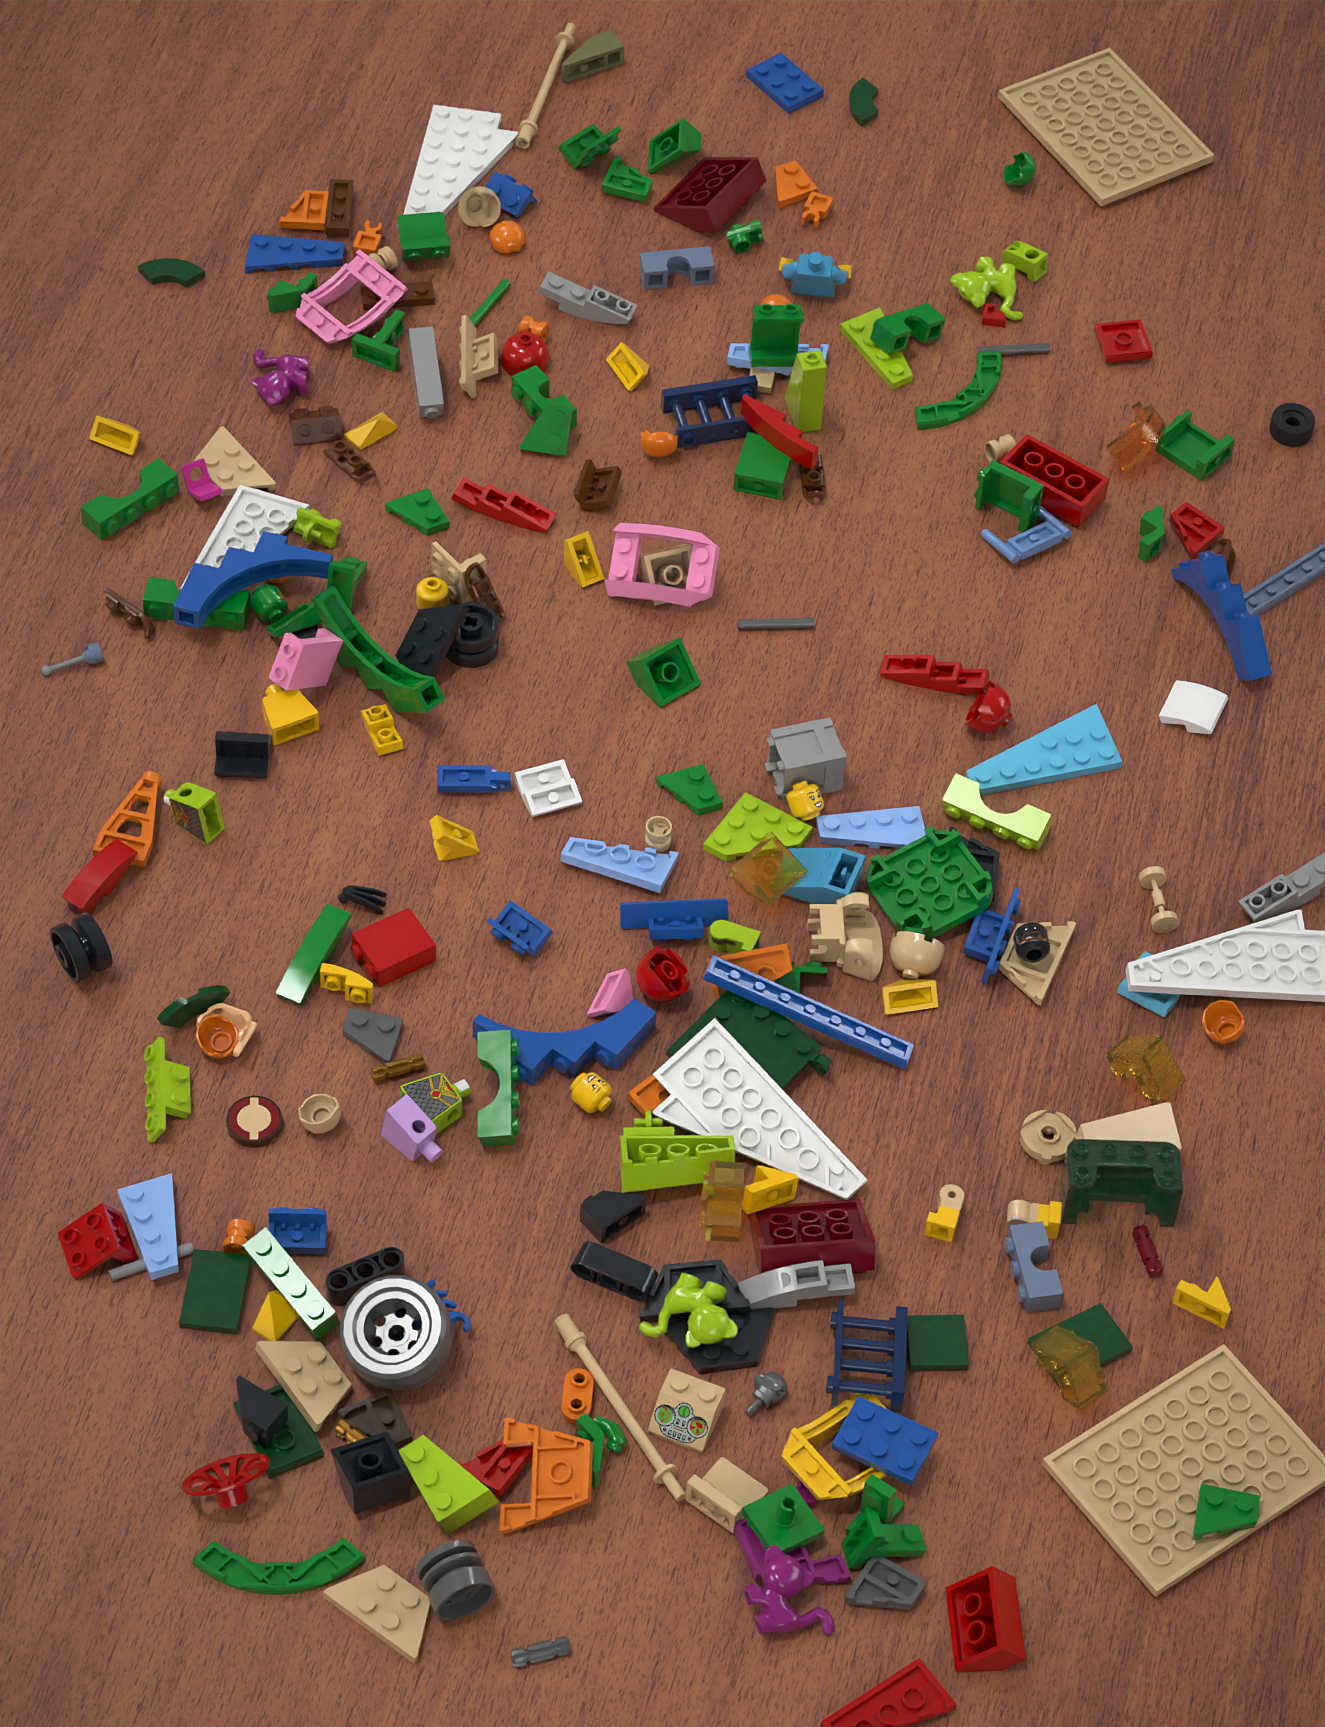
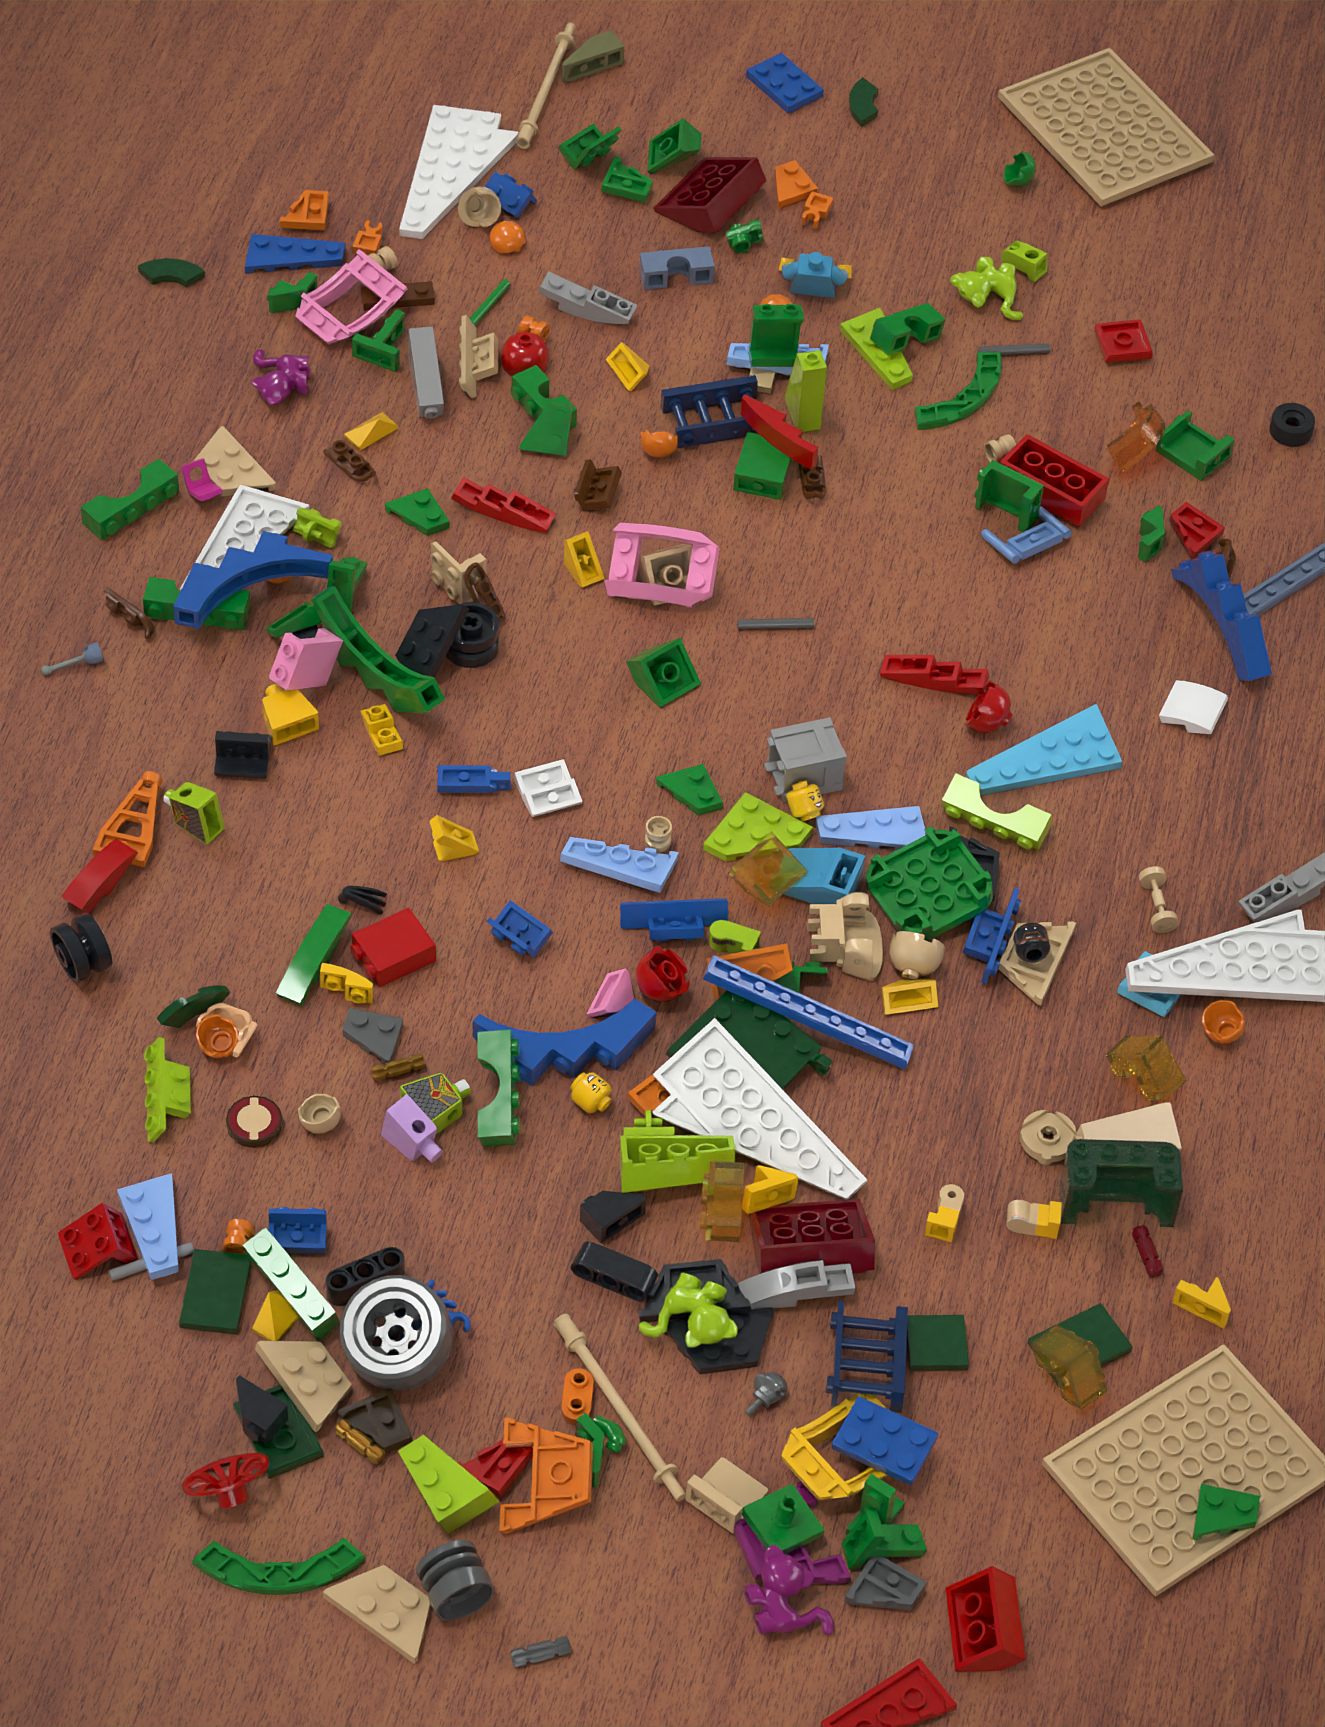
yellow slope [89,416,141,456] -> none
green head [250,584,288,623] -> none
reddish brown bracket [288,406,342,444] -> none
reddish brown plate [325,179,354,235] -> none
black slope [331,1431,411,1514] -> none
green bracket [397,212,450,261] -> none
yellow head [416,577,449,609] -> none
tan slope [647,1368,726,1454] -> none
red tile [981,302,1006,328] -> none
sand blue arch [1004,1221,1063,1313] -> none

